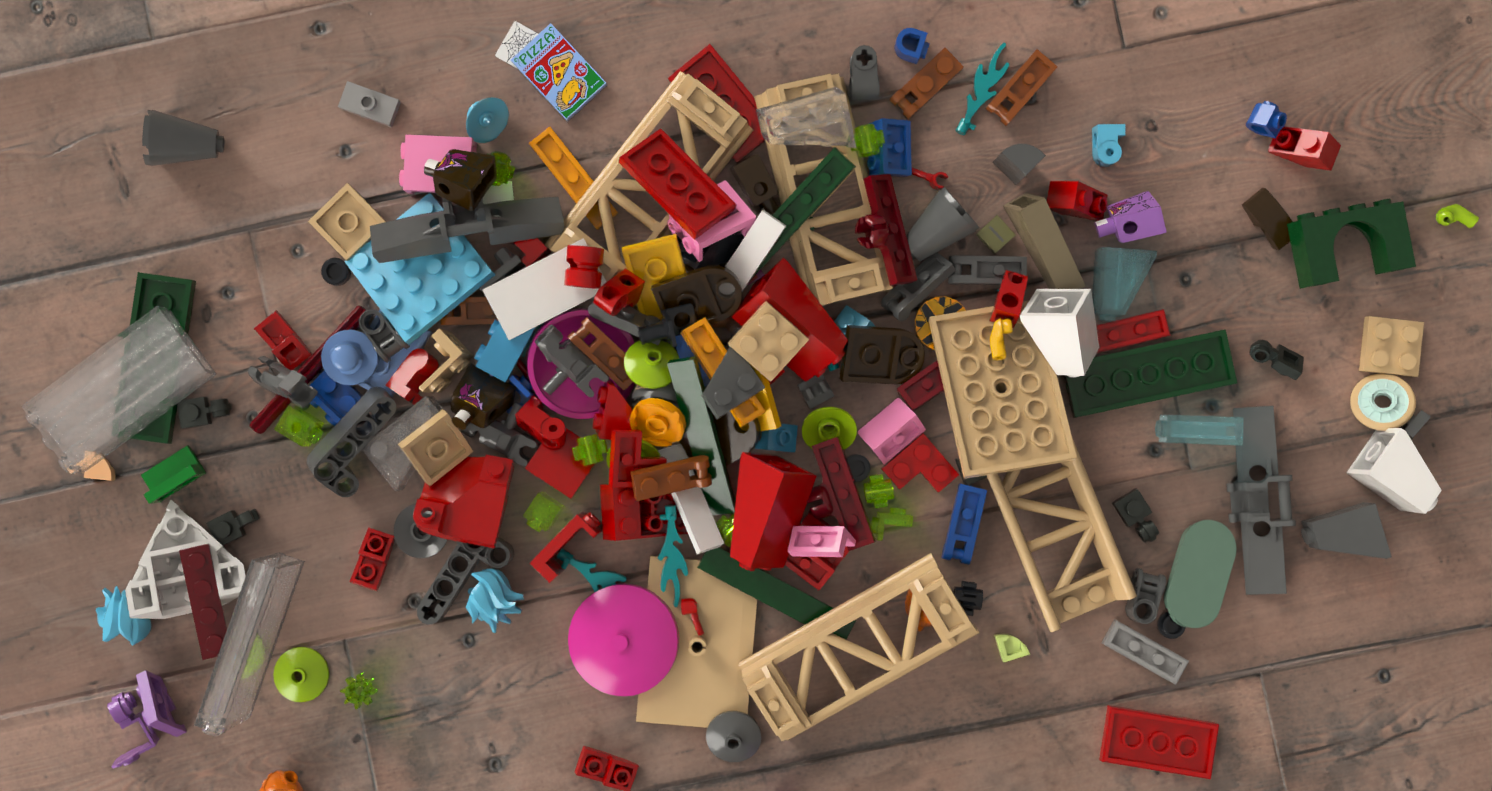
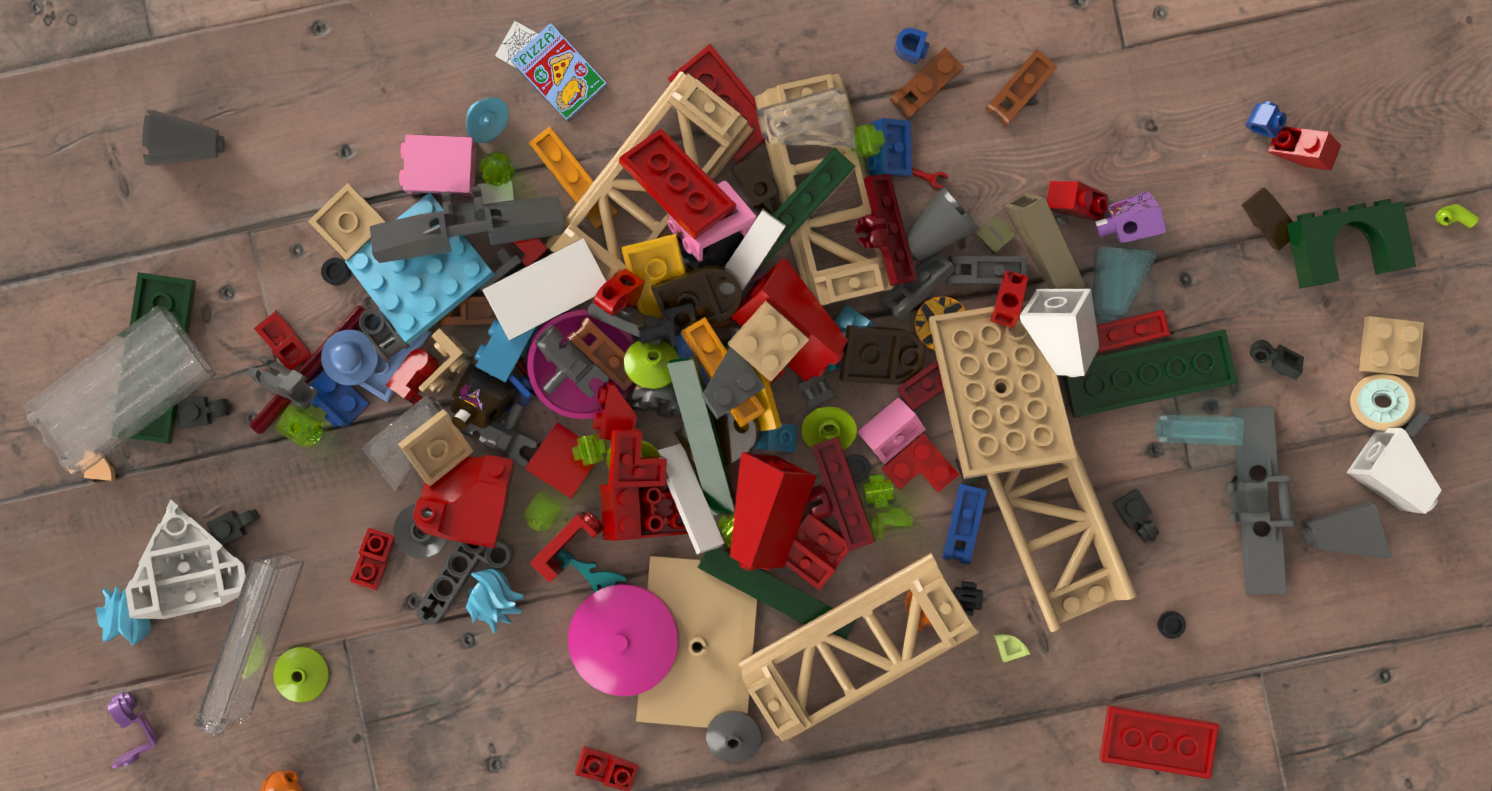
medium lavender wing [136,670,187,737] -> none
green panel [141,445,206,504] -> none
dark red plate [179,543,232,660] -> none
dark grey beam [307,387,396,497] -> none
light grey plate [338,81,401,127] -> none
clear neon green gear [340,672,378,709] -> none
dark brown torso [424,149,497,211] -> none
red leg [515,395,567,449] -> none
red wheel [564,245,604,289] -> none
light orange tile [630,398,686,447] -> none
dark orange plate [630,455,712,501] -> none
teal piece [658,505,688,607] -> none
red hand [681,598,704,636] -> none
bright pink panel [788,526,856,557] -> none
dark grey piece [849,45,880,101] -> none
teal piece [955,43,1009,135] -> none
yellow arm [989,318,1013,360] -> none
dark grey brick [992,144,1046,185] -> none
medium azure leg [1092,124,1125,167] -> none
light grey tile [1101,619,1189,685] -> none
dark grey piece [1125,568,1166,624] -> none
sand green tile [1164,520,1236,628] -> none

